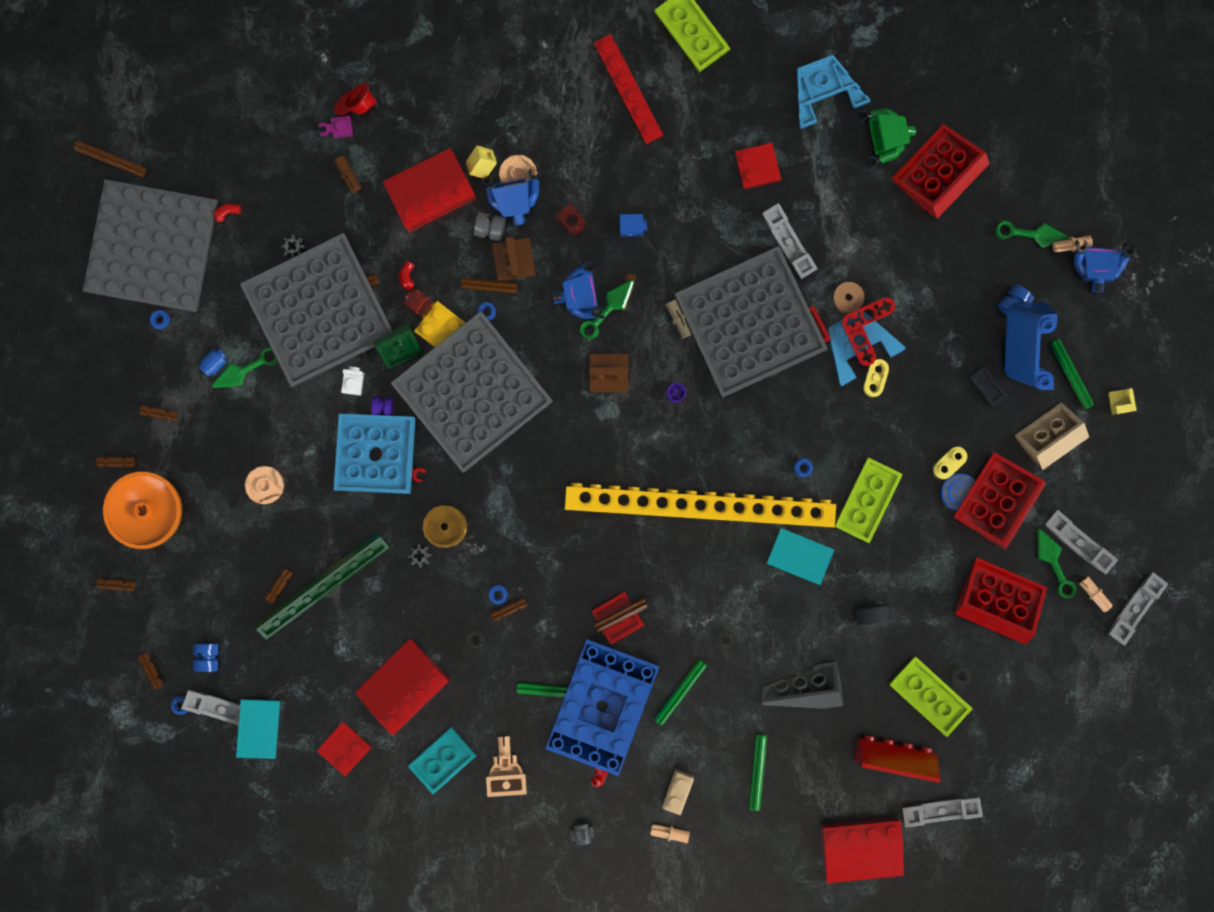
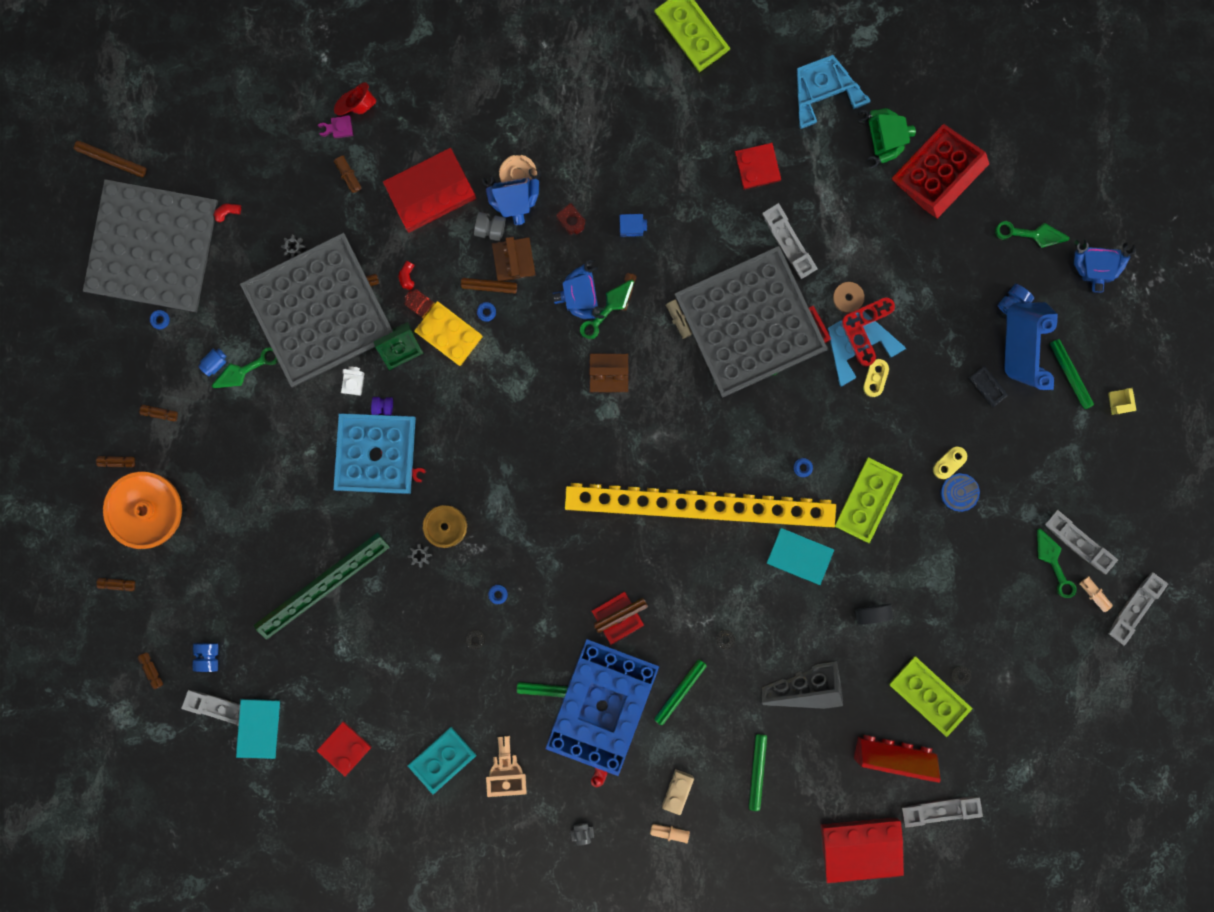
blue plate [171,695,188,715] -> none
light nougat tile [245,466,284,504] -> none
reddish brown axle [265,568,293,603] -> none
red slope [355,638,451,736] -> none
dark grey plate [391,311,553,473] -> none
light yellow panel [466,145,497,179] -> none
reddish brown axle [490,598,527,621] -> none
red plate [594,34,663,144] -> none
dark purple wheel [666,383,686,403] -> none
red slope [954,452,1046,550] -> none
red slope [955,557,1047,644] -> none
tan slope [1015,403,1089,470] -> none
light nougat axle [1053,235,1092,252] -> none

